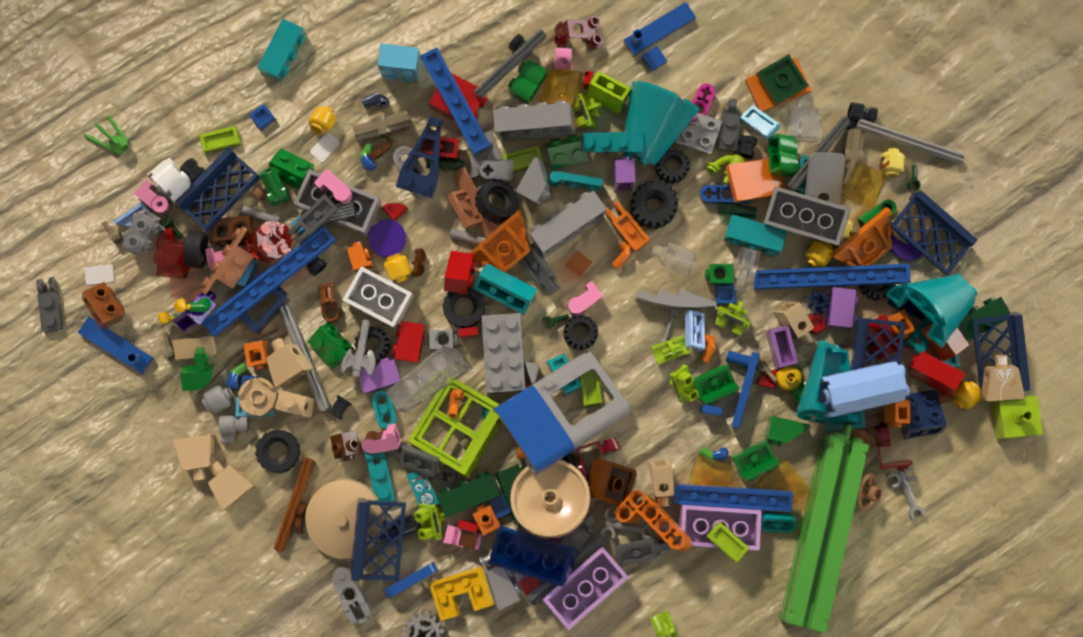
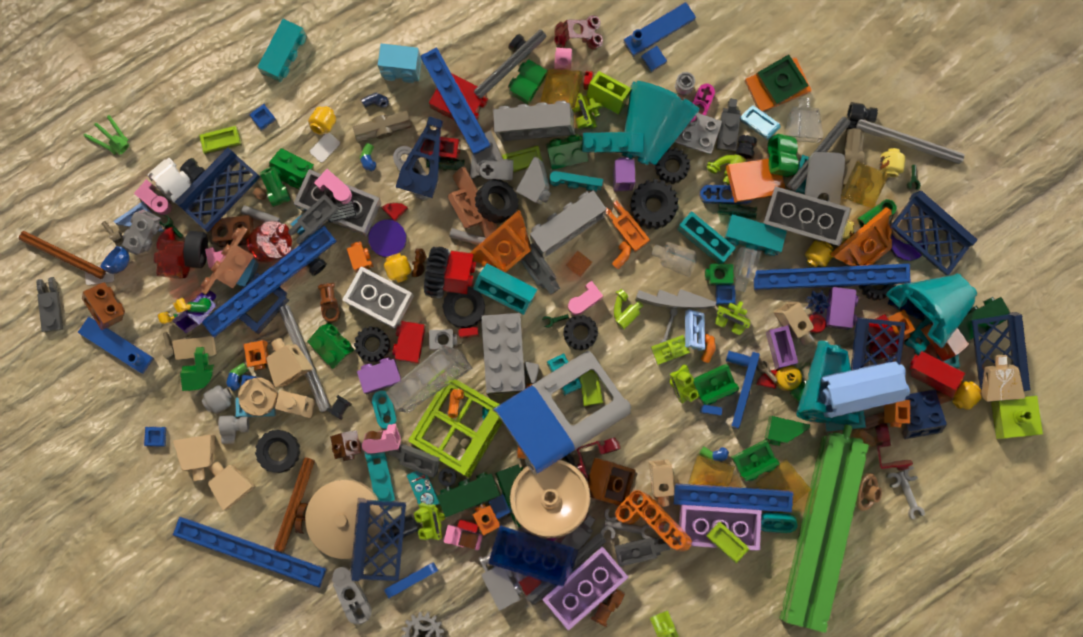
light grey piece [341,320,375,378] -> none
reddish brown piece [367,137,393,160] -> none
yellow plate [429,566,494,621] -> none
none -> dark orange axle [19,231,106,279]
none -> blue hair [100,246,130,274]
none -> blue tile [144,427,166,447]
none -> blue tile [173,517,327,588]
none -> black gear [424,246,450,298]
none -> dark orange connector [591,589,625,627]
none -> lime plant [614,289,643,330]
none -> light grey wheel [675,72,695,95]
none -> teal brick [677,211,736,264]

